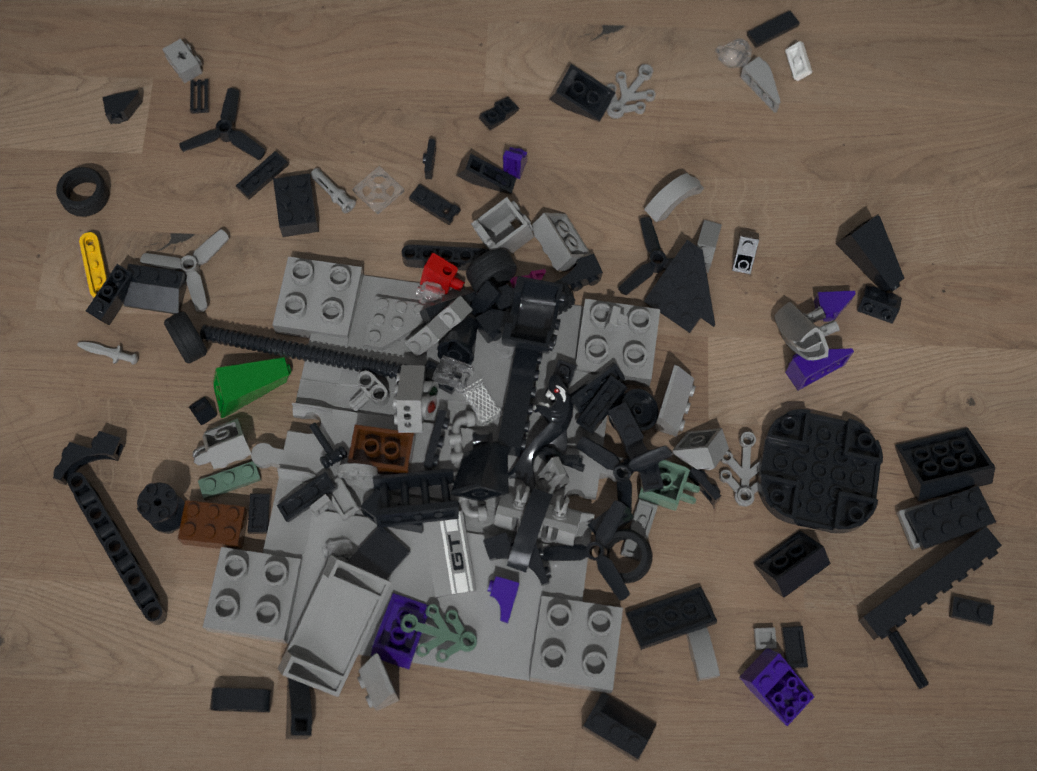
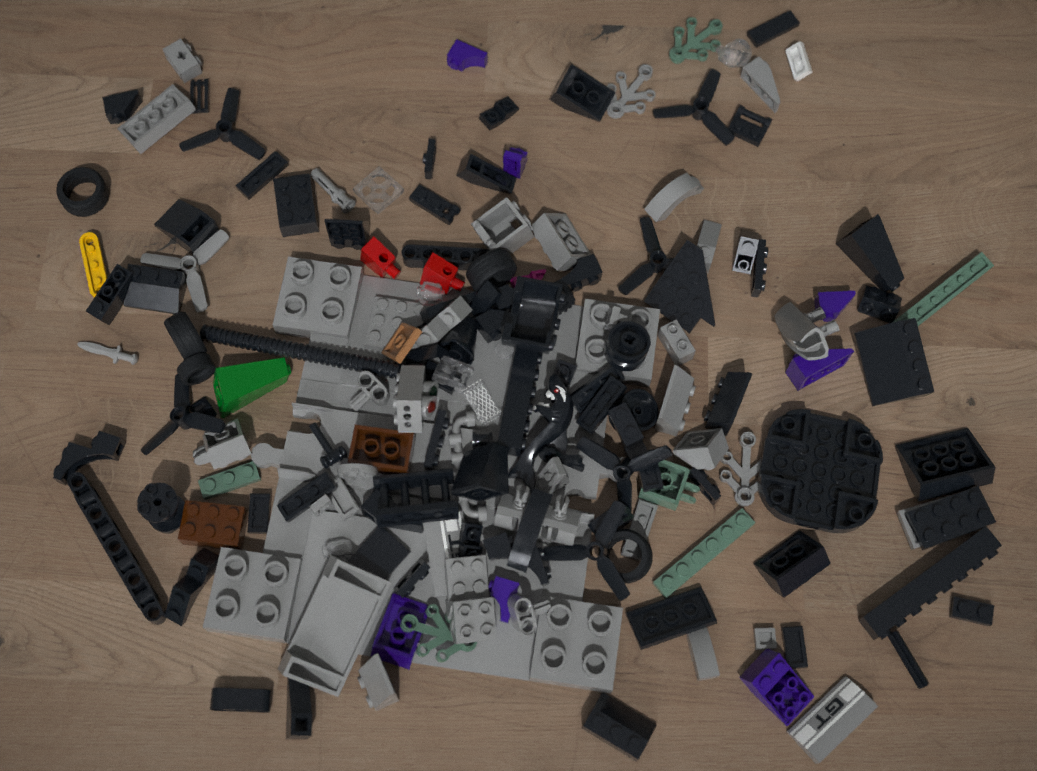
none -> light grey slope [117,84,196,154]
none -> black piece [141,374,225,455]
none -> black slope [154,199,219,255]
none -> black arch [165,548,219,626]
none -> black tyre [177,353,216,386]
none -> black slope [324,218,370,250]
none -> red torso [360,236,401,279]
none -> medium nougat tile [382,322,422,364]
none -> black plate [394,559,431,598]
none -> black slope [406,344,450,364]
none -> light grey piece [444,555,497,644]
none -> dark purple arch [447,39,488,72]
none -> black slope [459,522,483,557]
none -> light grey beam [507,594,551,636]
none -> black wheel [604,321,651,371]
none -> black piece [653,69,735,146]
none -> sand green plate [653,508,755,599]
none -> light grey brick [658,319,696,366]
none -> sand green plant [669,17,723,64]
none -> black slope [704,372,752,436]
none -> black plate [728,105,773,147]
none -> black plate [751,239,768,297]
none -> light grey slope [787,676,878,764]
none -> black slope [854,318,934,407]
none -> sand green plate [892,252,994,326]

